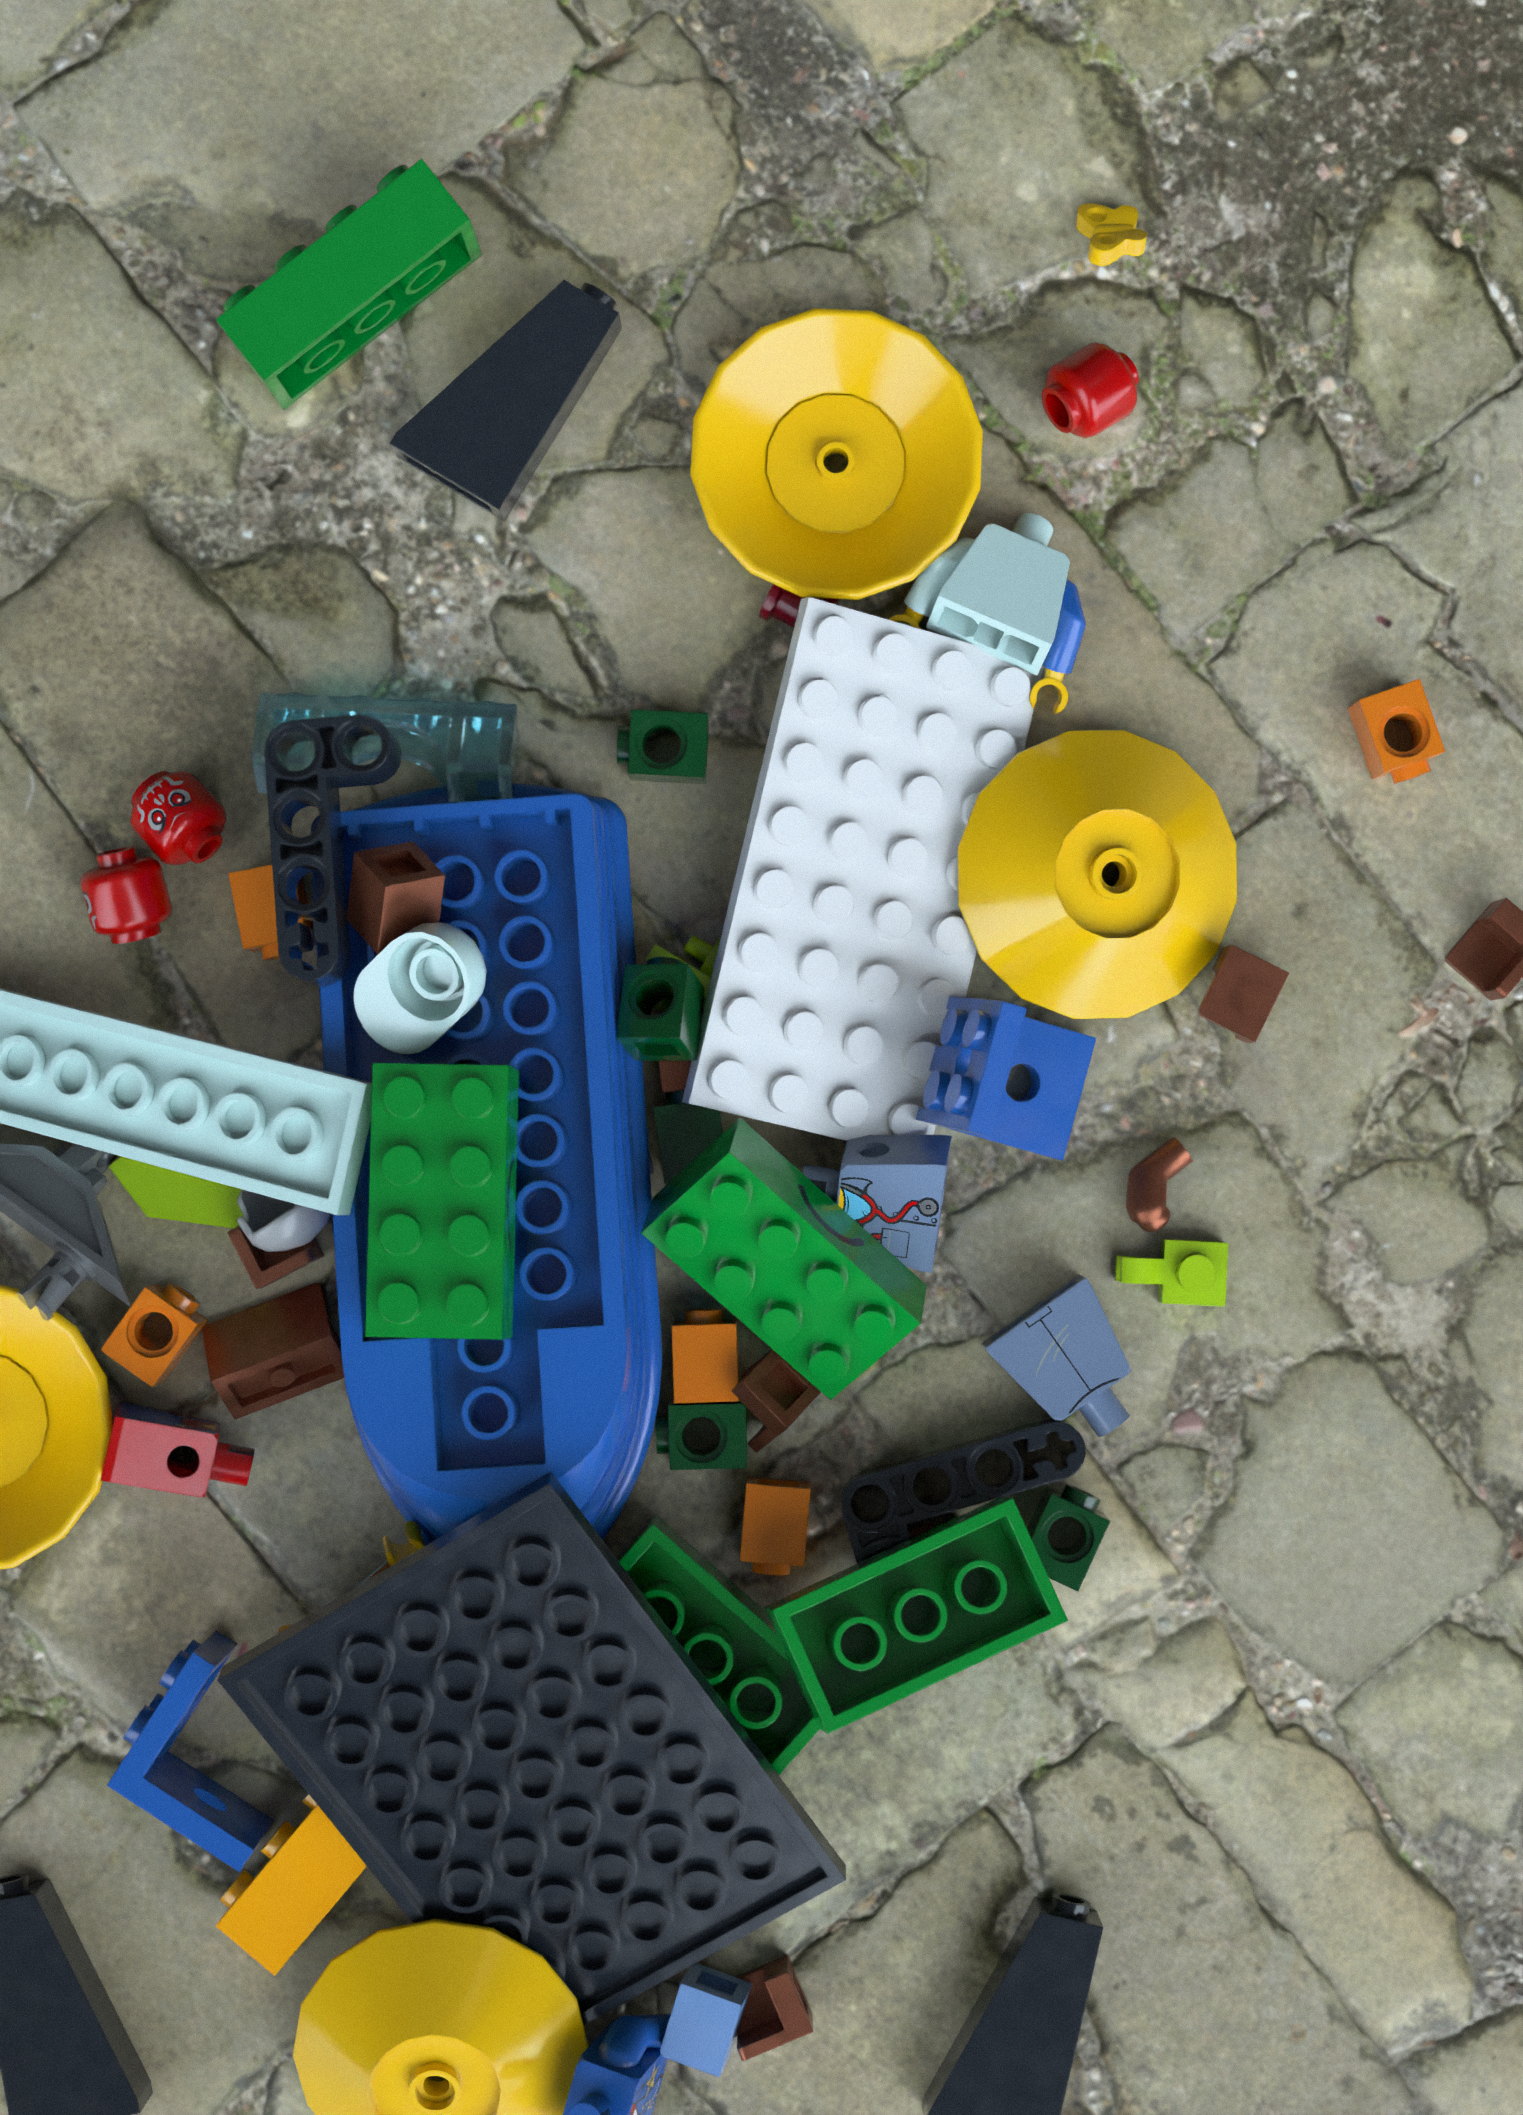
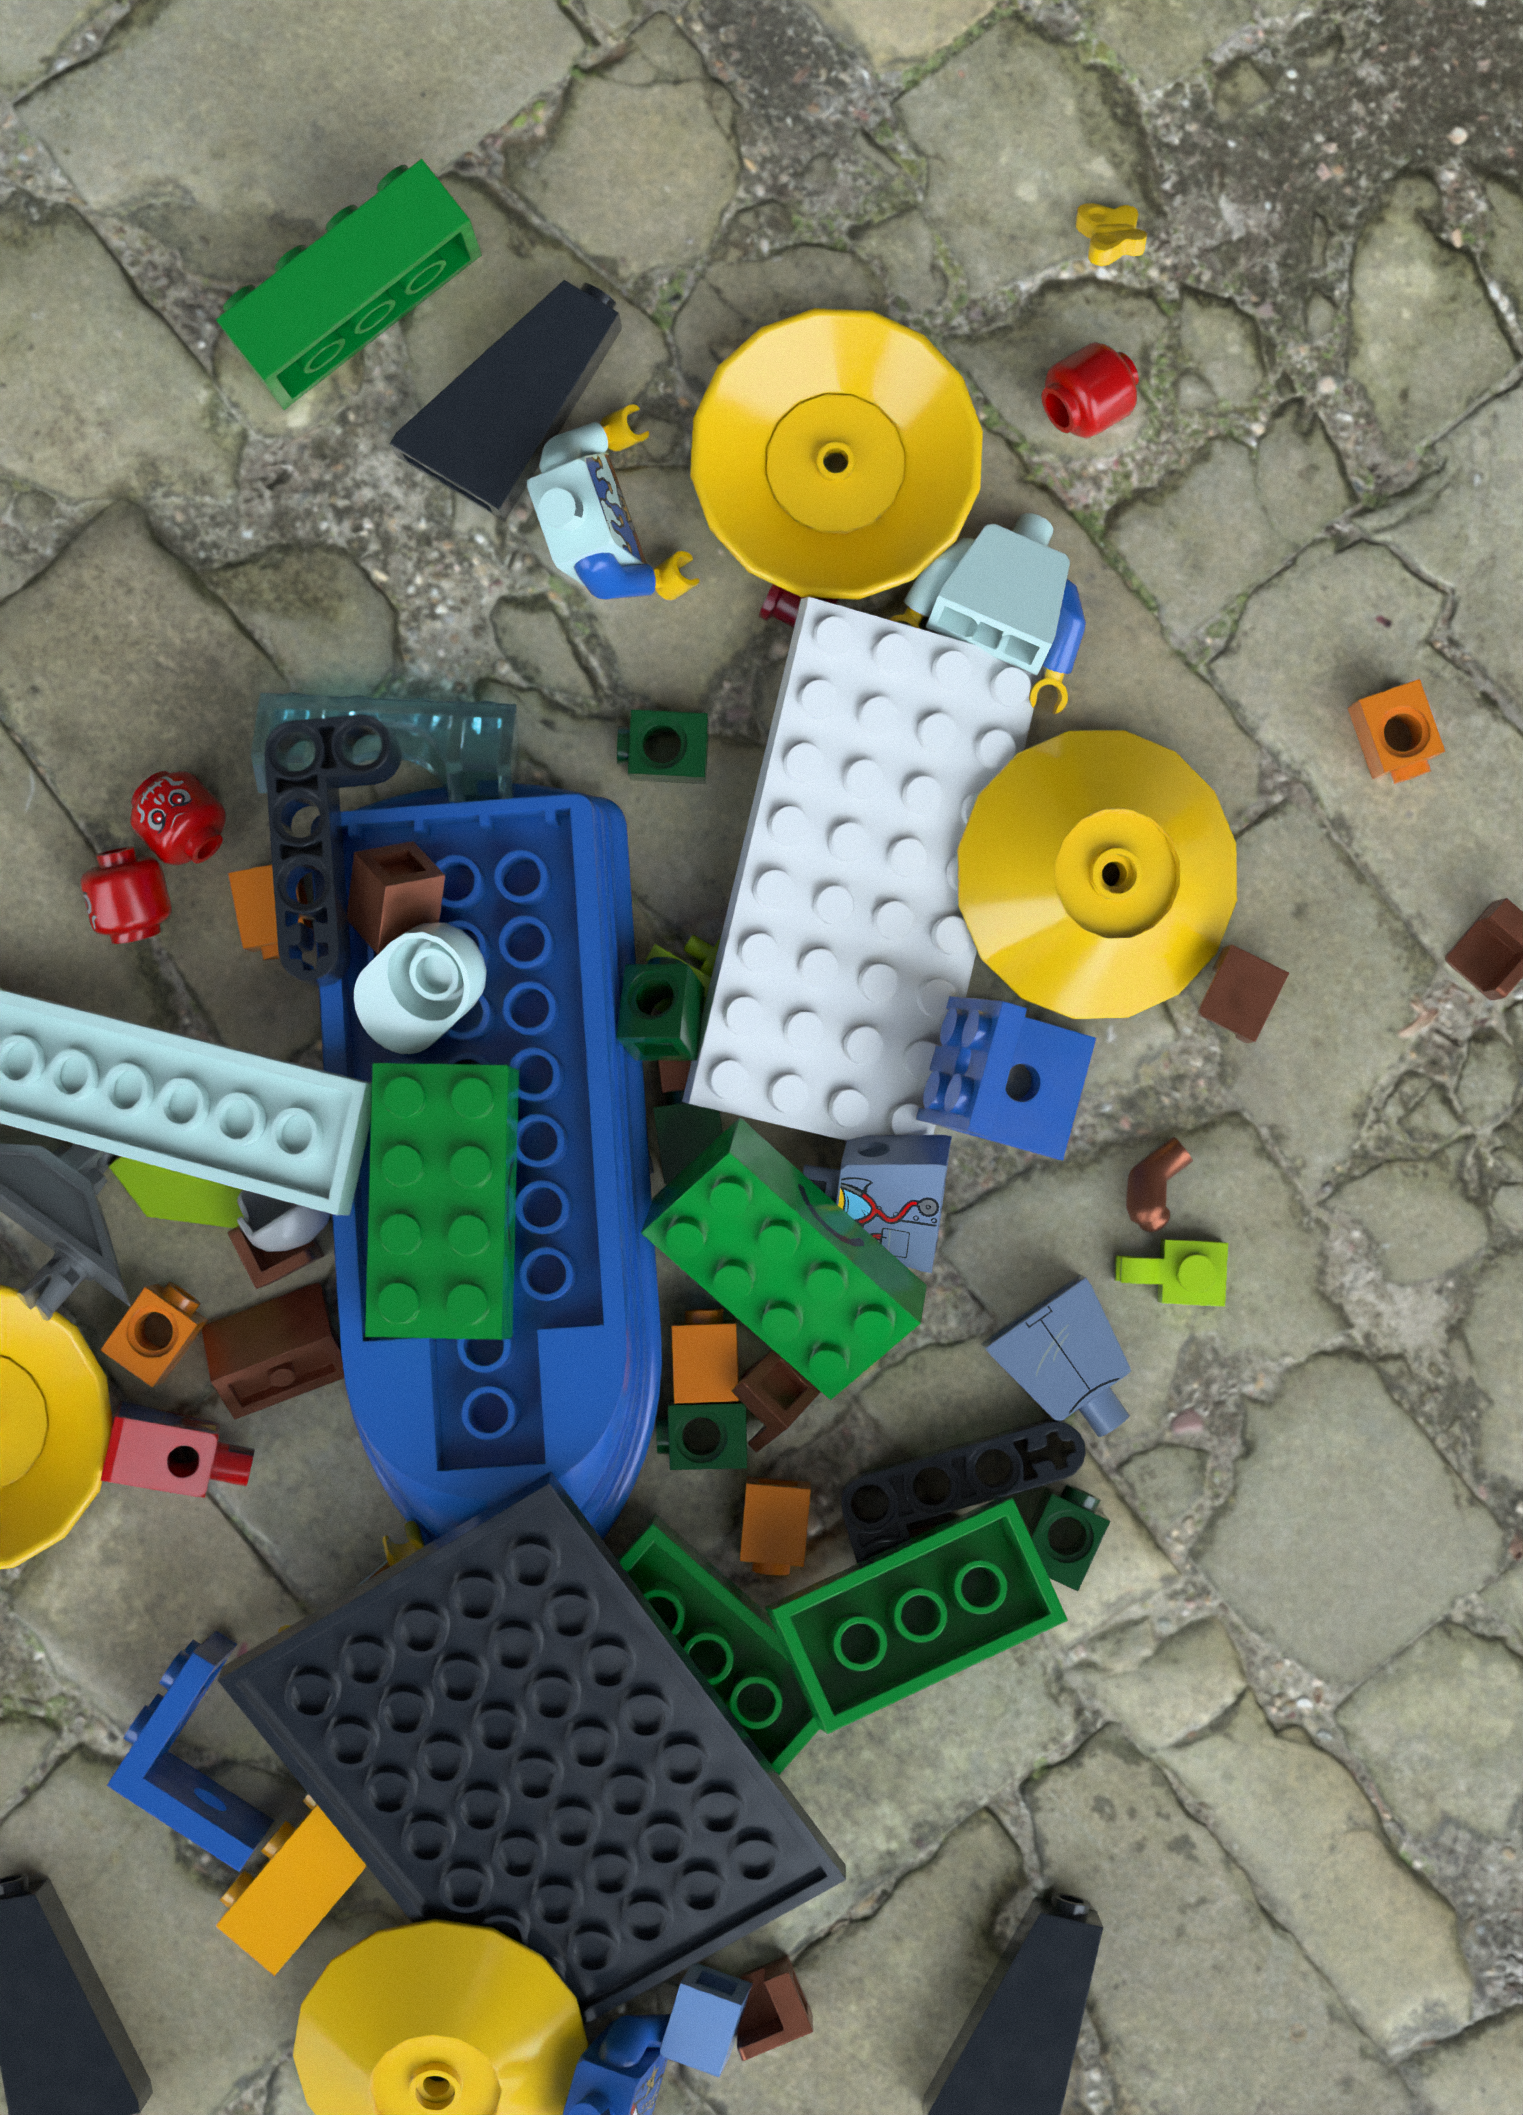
none -> torso [527,404,700,600]

